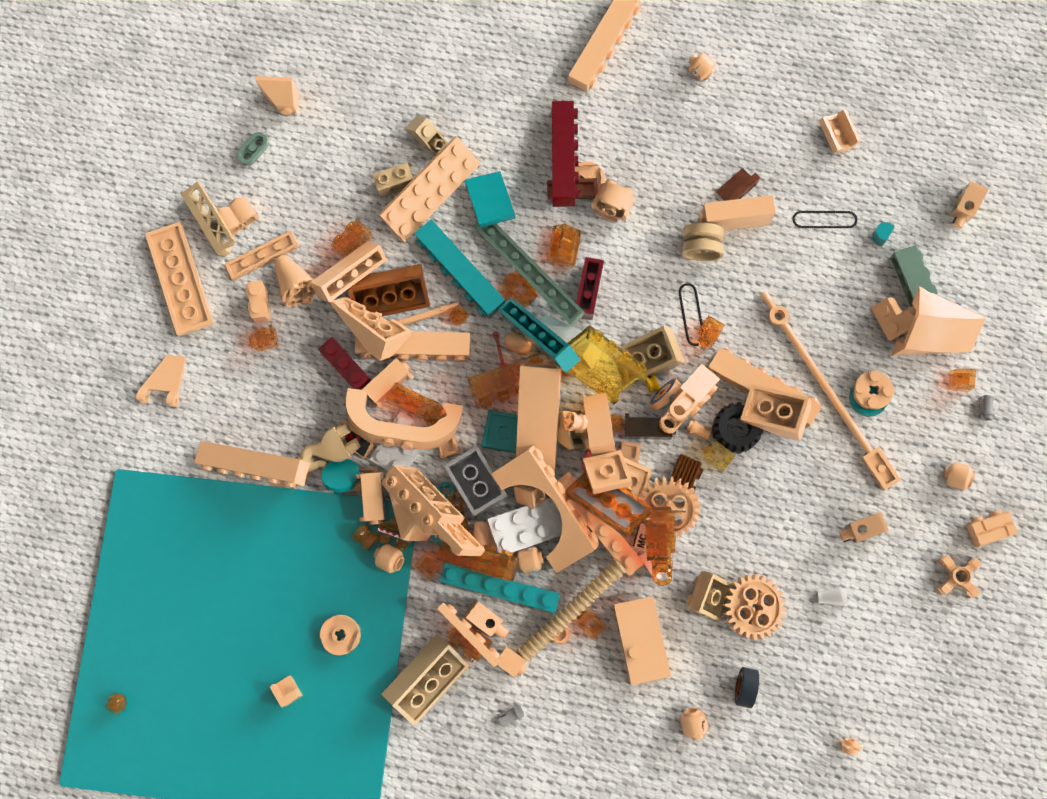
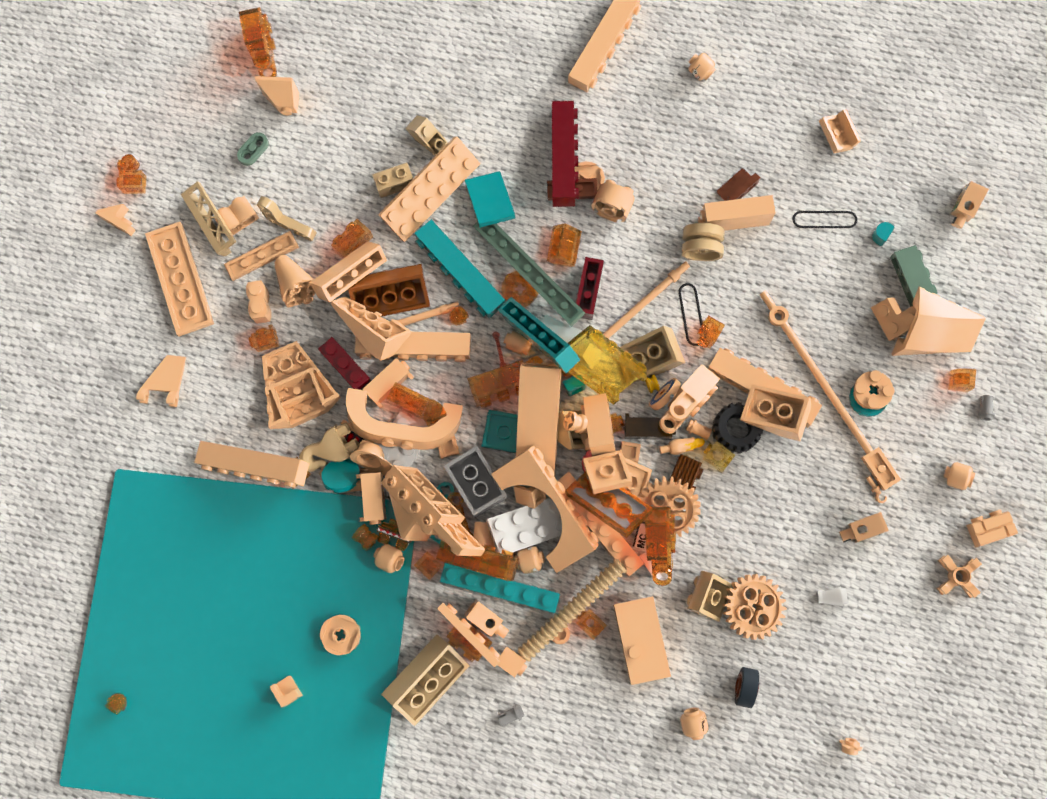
none -> light nougat slope [96,204,135,236]
none -> clear orange brick [116,154,147,194]
none -> clear orange brick [239,7,277,77]
none -> tan beam [257,196,317,241]
none -> light nougat wedge [262,341,341,429]
none -> light nougat piece [350,440,392,476]
none -> teal brick [562,373,586,397]
none -> light nougat bar [602,261,690,340]
none -> light nougat piece [659,437,705,455]
none -> light nougat hand [866,476,887,503]

